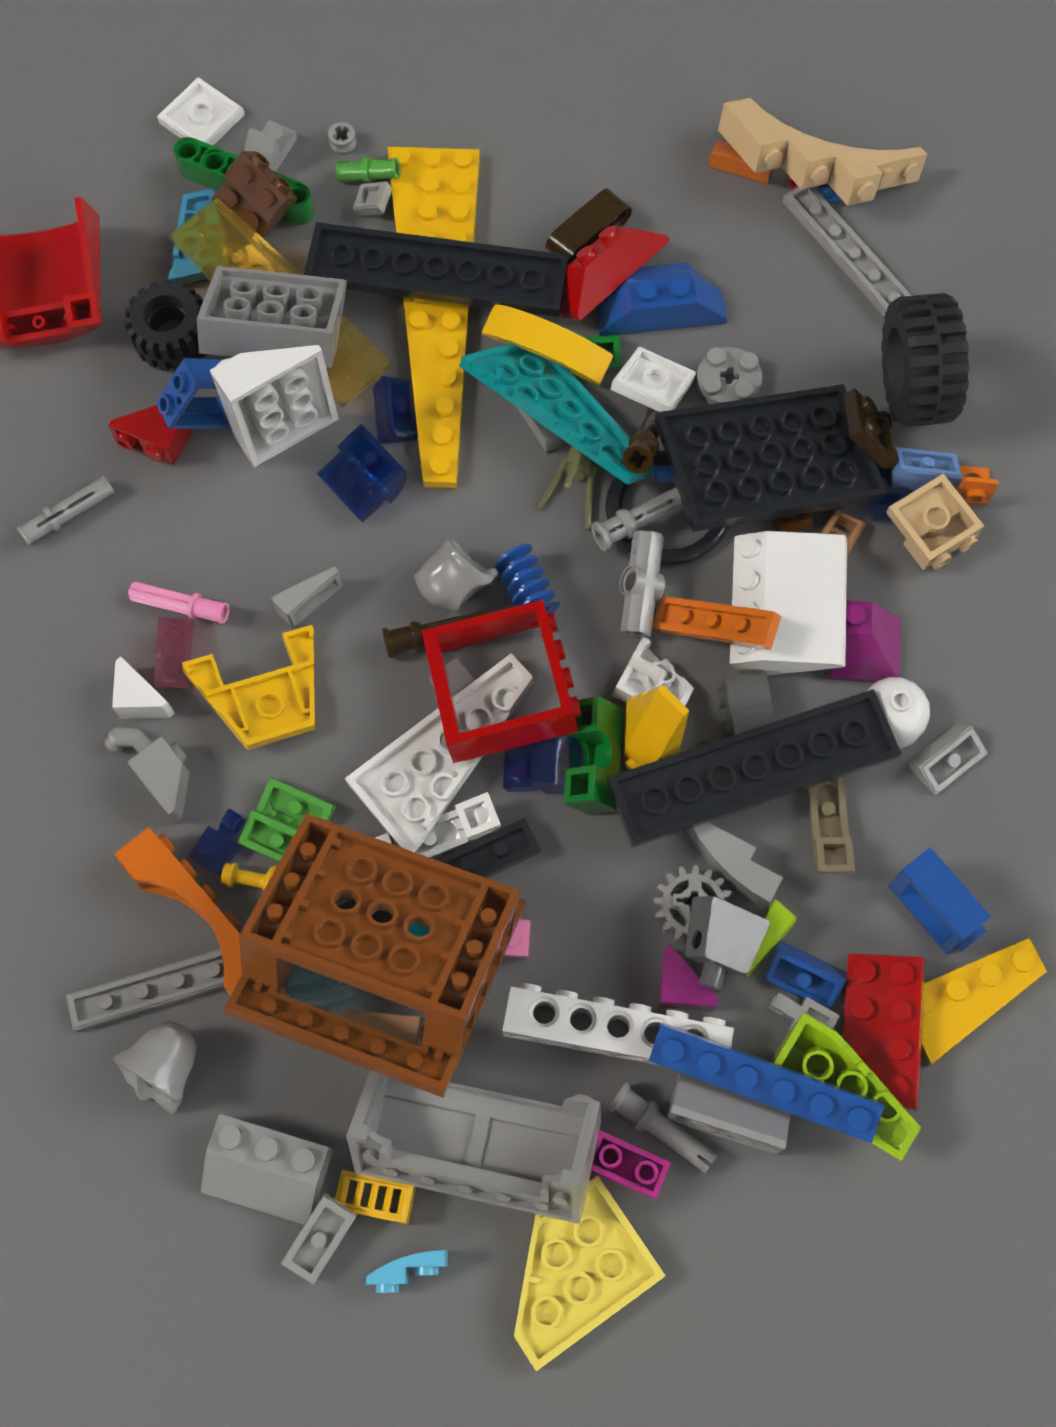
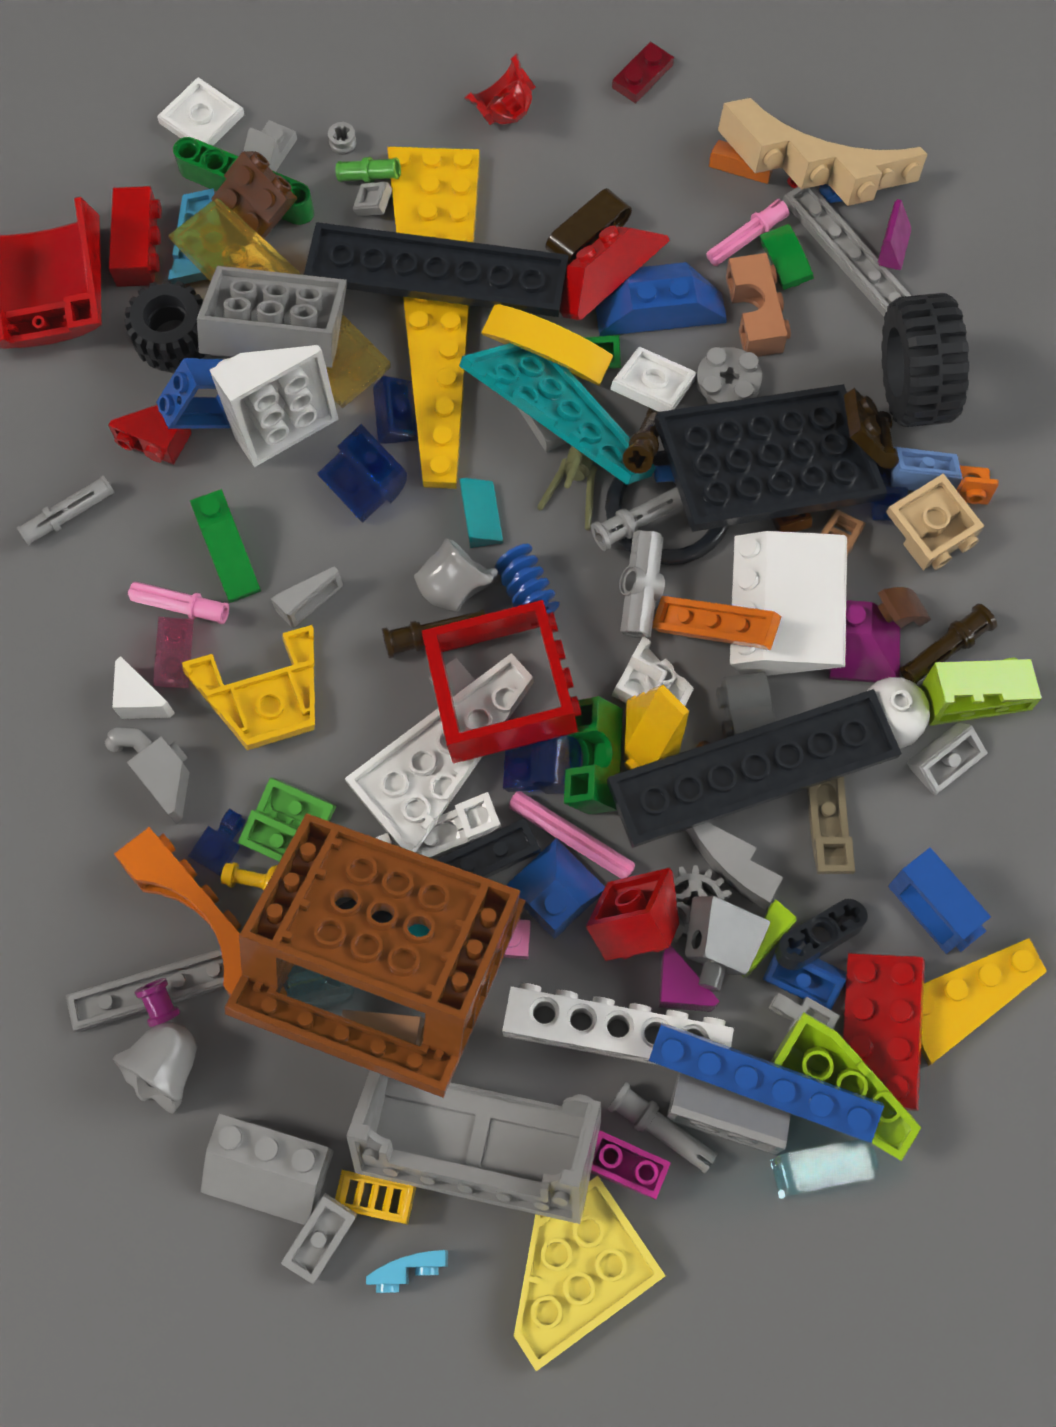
none -> red brick [109,186,162,287]
none -> magenta bush [134,978,180,1027]
none -> green slope [189,489,261,603]
none -> teal slope [460,478,503,548]
none -> red helmet [464,53,536,125]
none -> blue slope [506,838,605,939]
none -> bright pink axle [509,791,635,879]
none -> red slope [585,867,679,961]
none -> dark red plate [612,41,674,104]
none -> bright pink axle [706,199,789,266]
none -> nougat arch [726,253,791,357]
none -> green slope [759,224,814,290]
none -> clear light blue slope [770,1139,878,1199]
none -> black beam [775,899,868,970]
none -> magenta slope [877,199,911,270]
none -> reddish brown slope [878,587,931,628]
none -> dark brown pin [900,603,997,684]
none -> lime wedge [920,657,1042,726]

